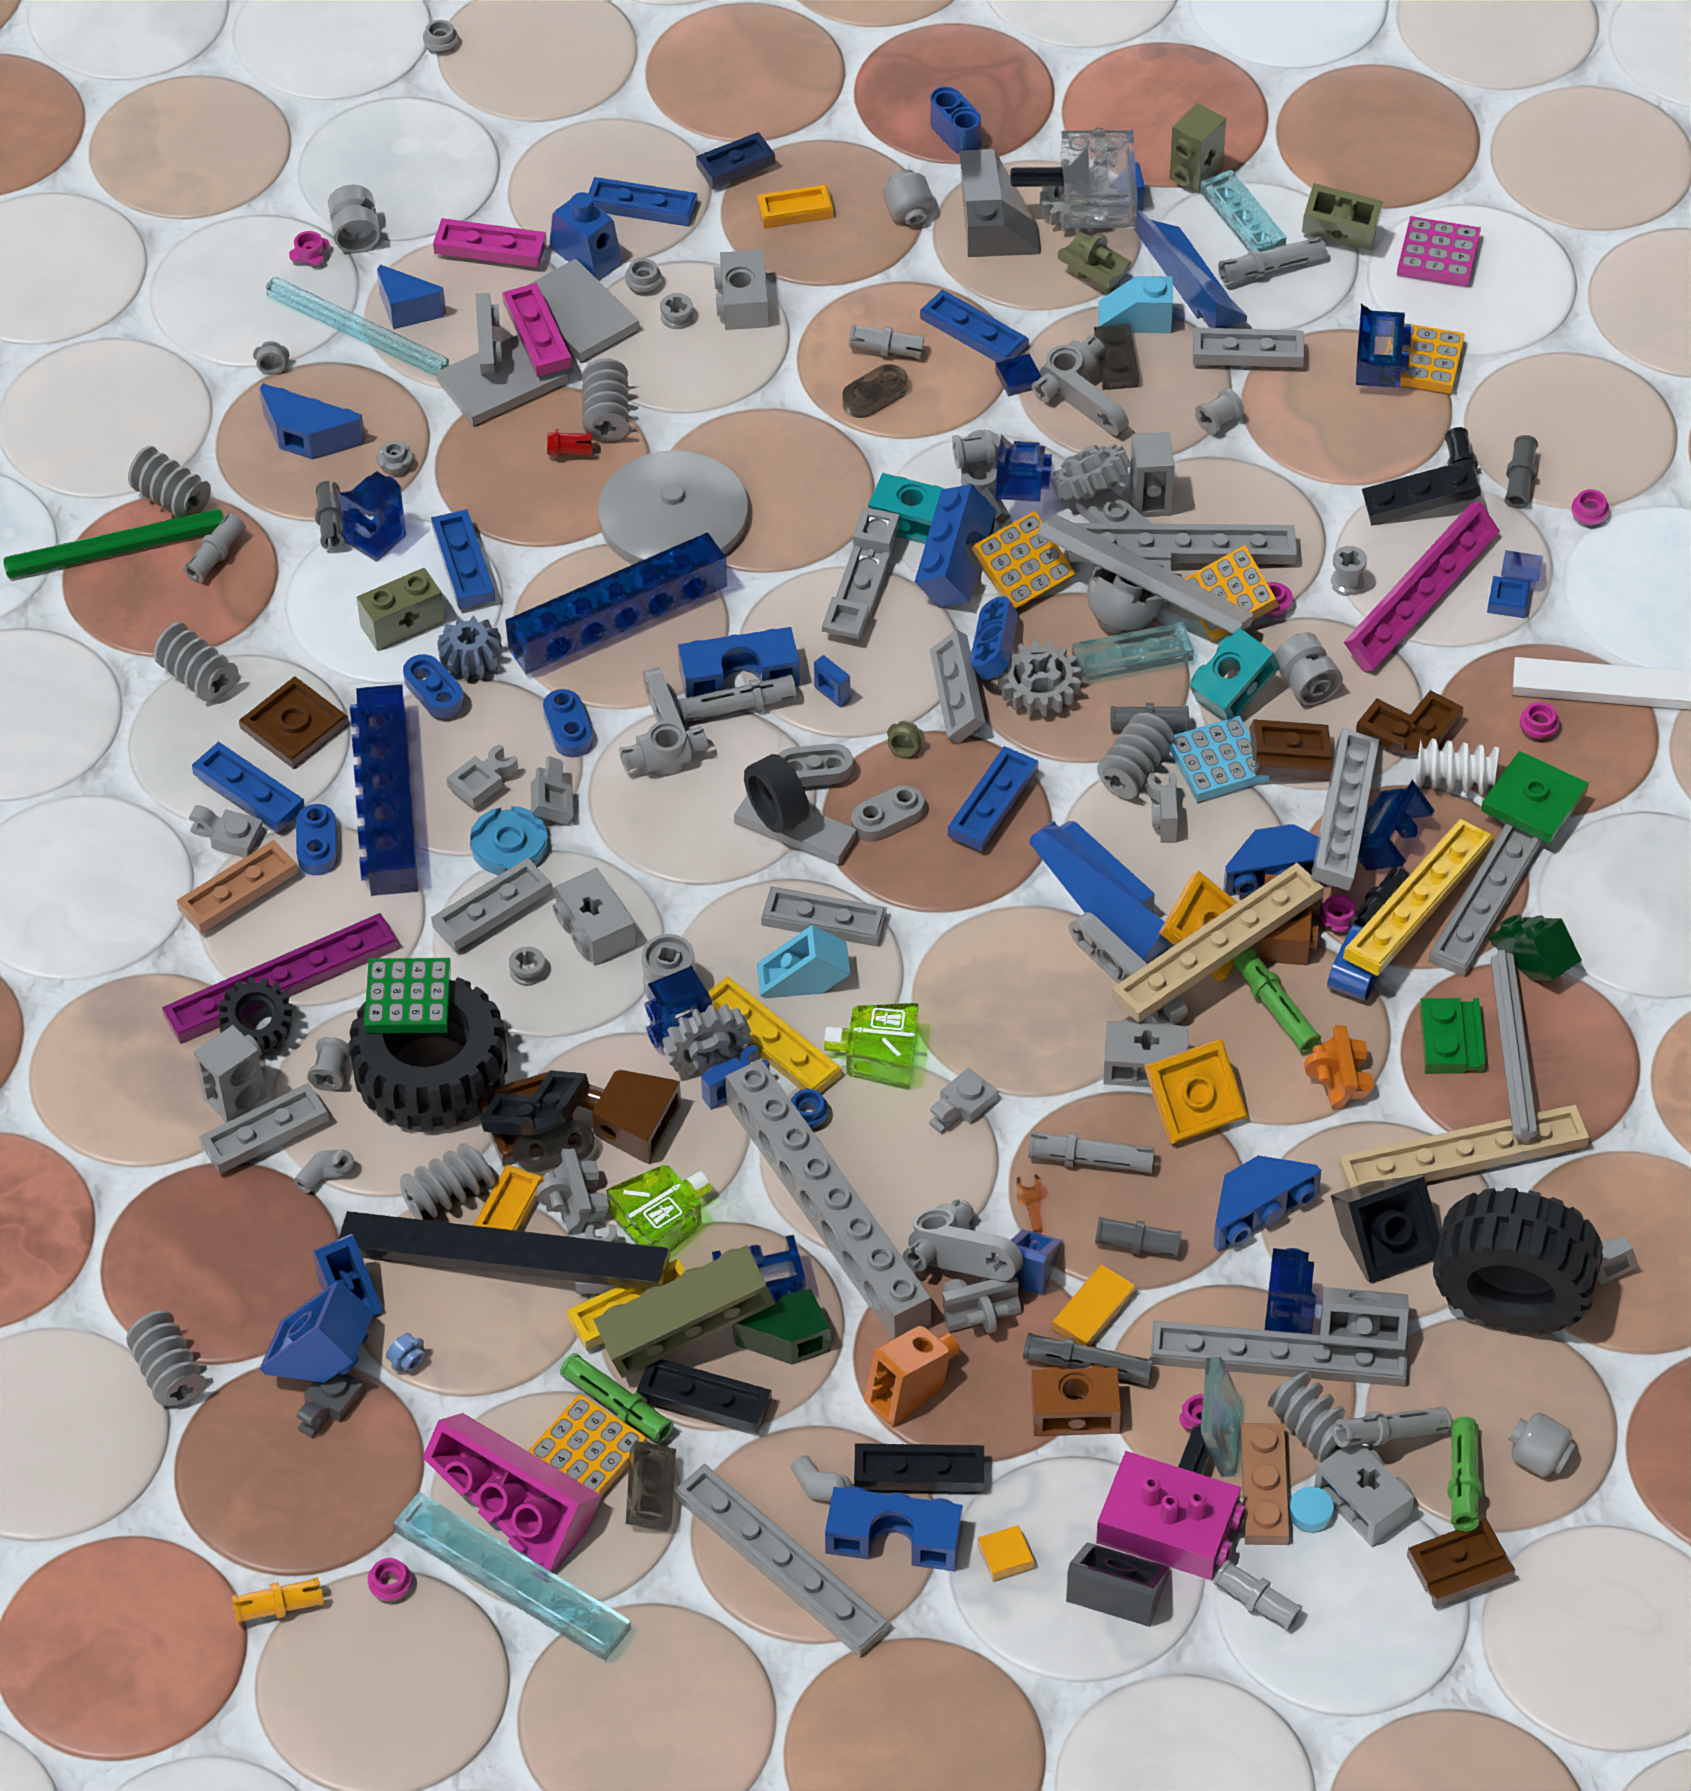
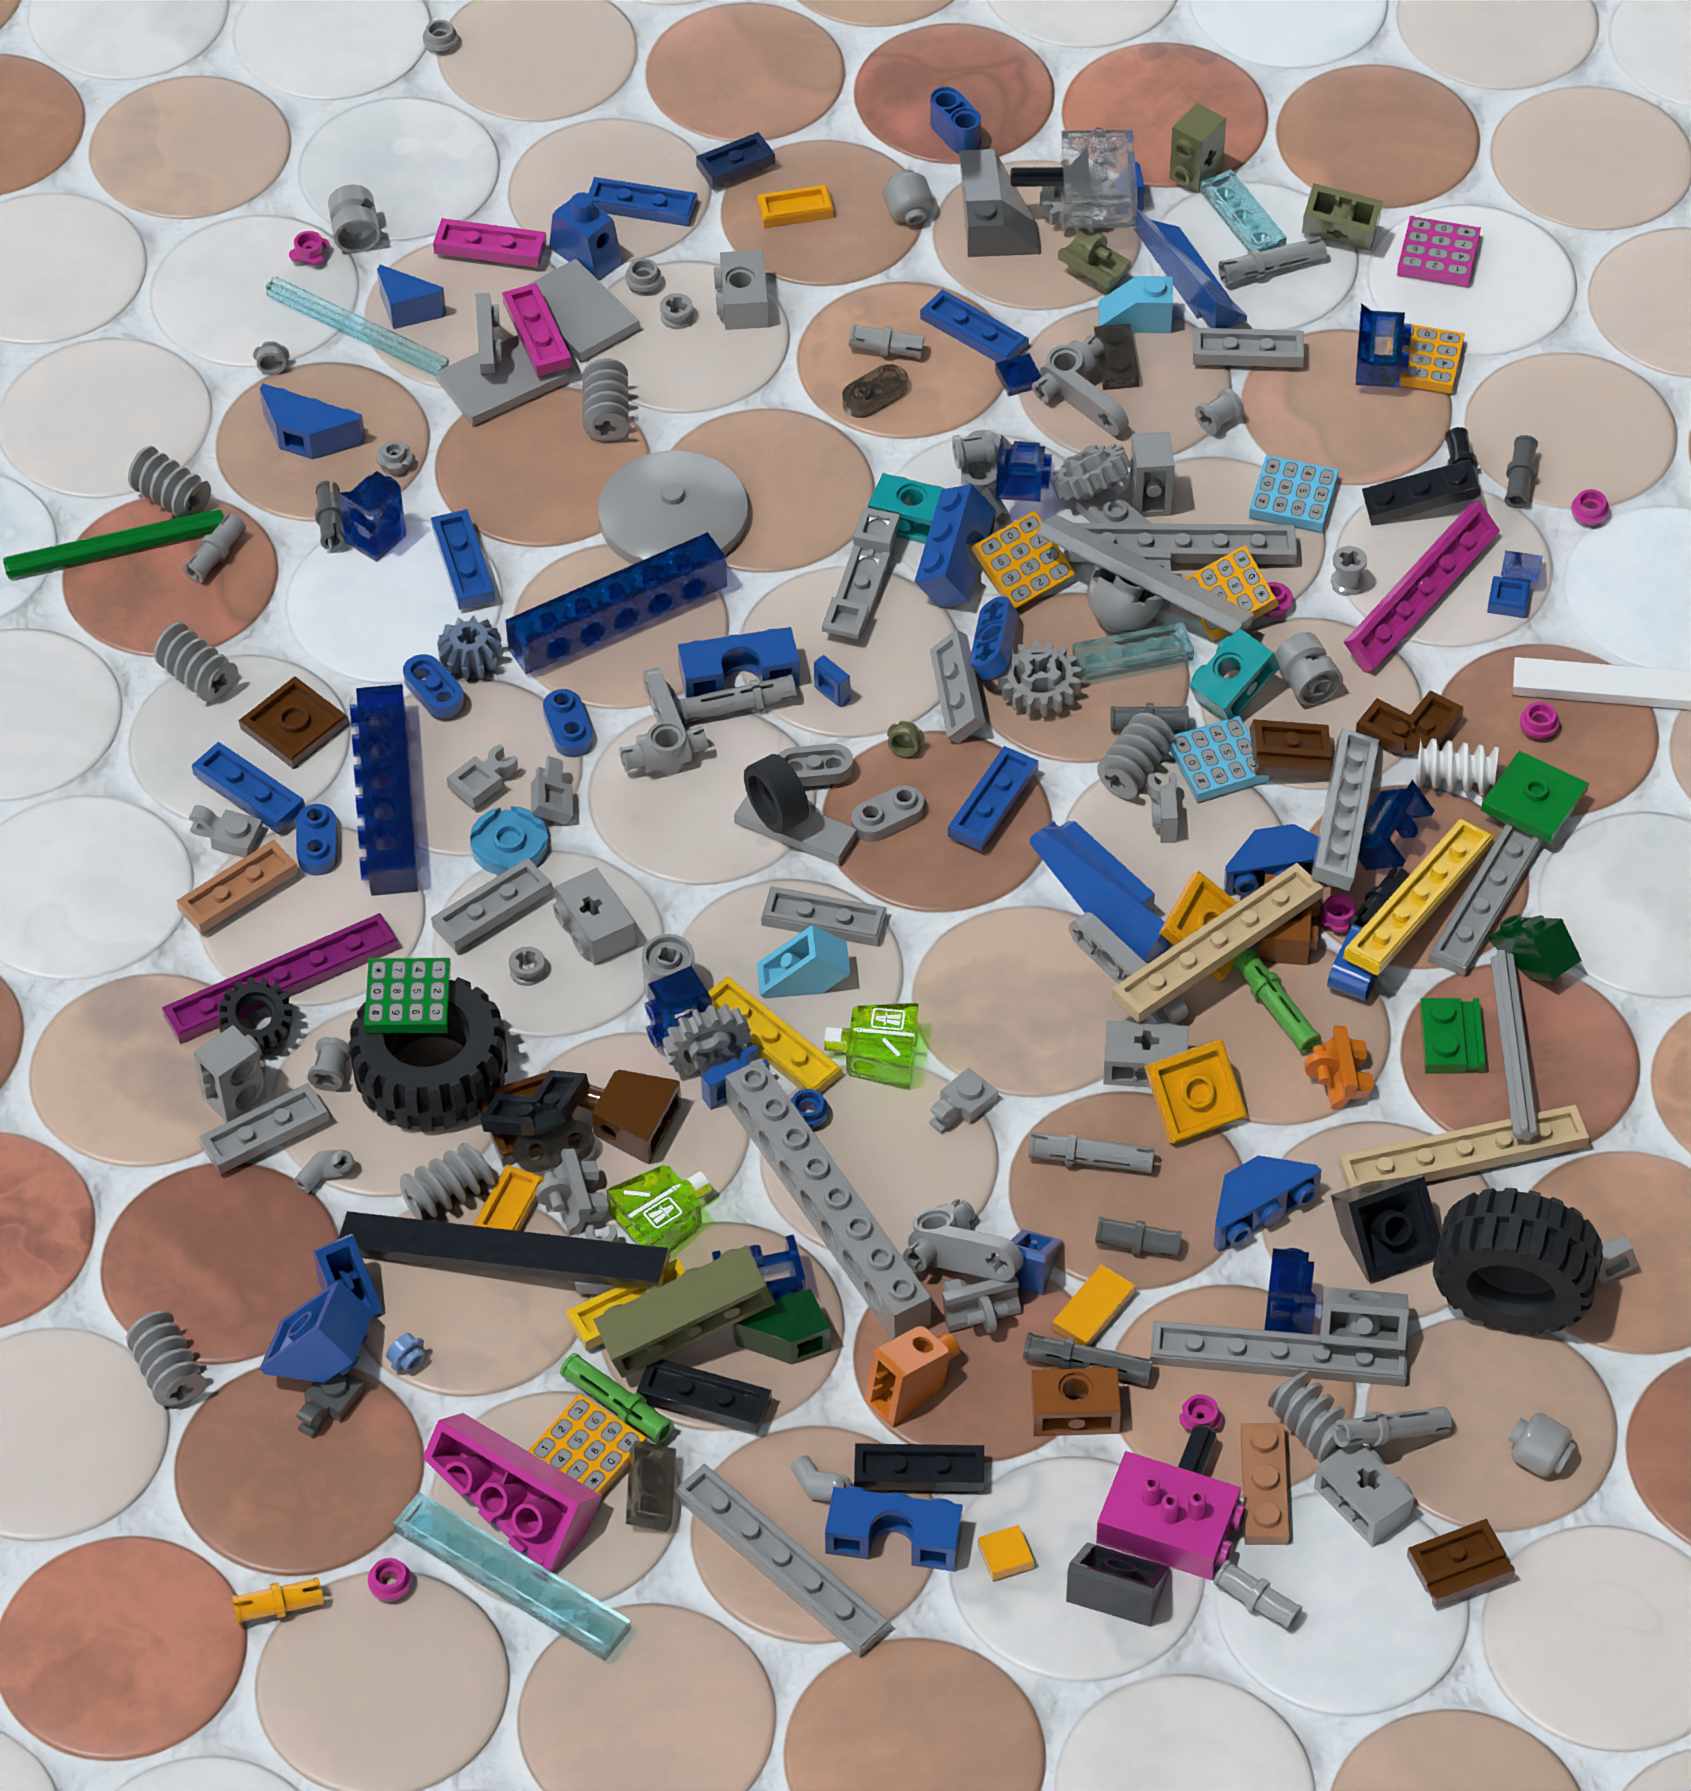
olive brick [356,567,445,651] -> none
red pin [547,429,592,458] -> none
clear orange hand [1017,1174,1043,1233] -> none
clear light blue tile [1201,1357,1242,1477] -> none
medium azure tile [1289,1487,1334,1532] -> none
bright green pin [1447,1416,1482,1532] -> none
none -> tile [1249,455,1339,532]

